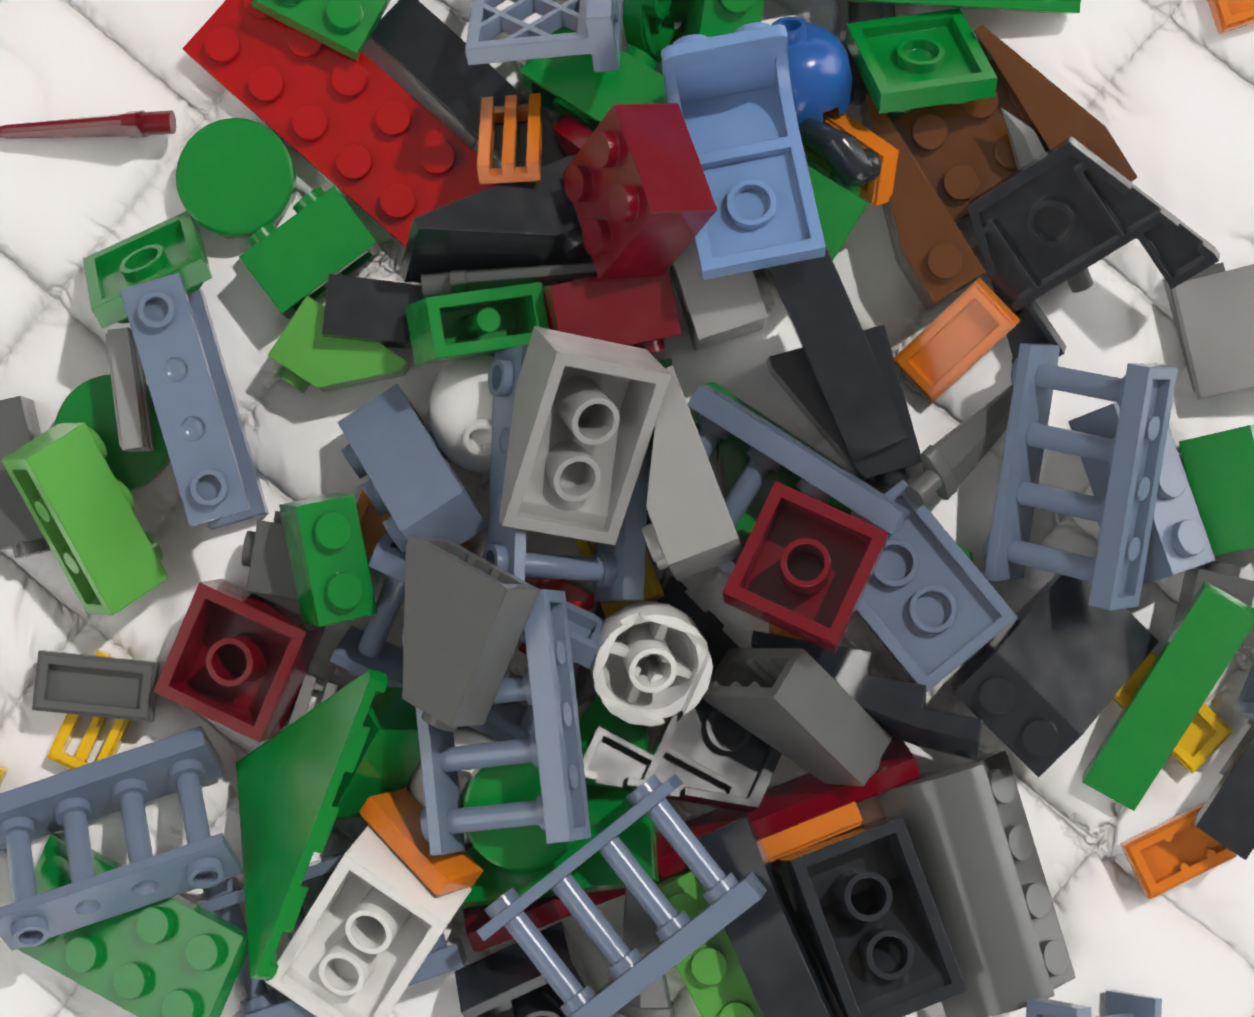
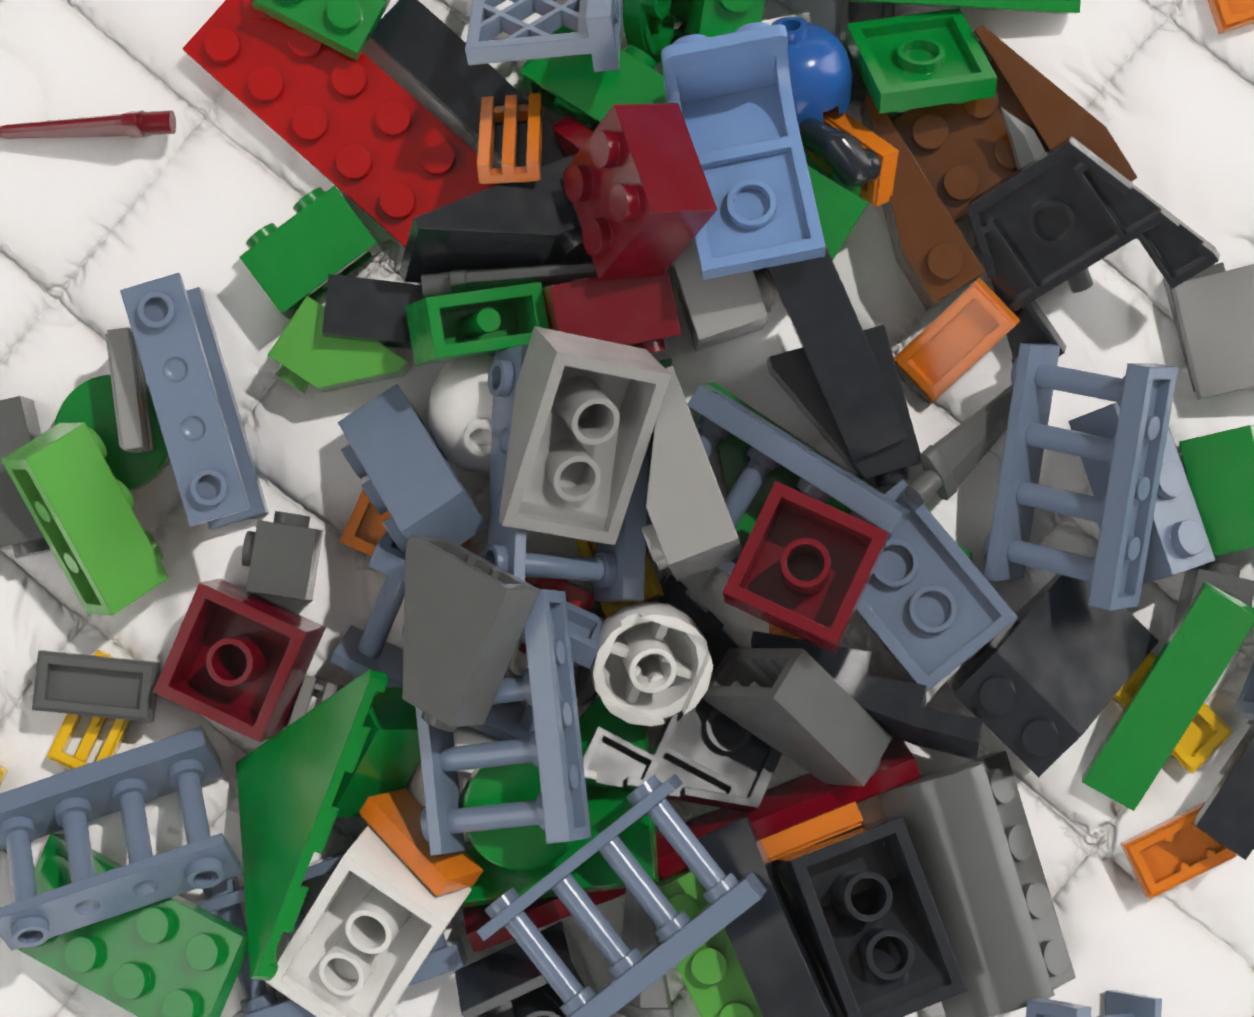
green plate [83,211,212,329] -> none
green tile [176,118,297,239] -> none
green brick [279,493,378,627] -> none

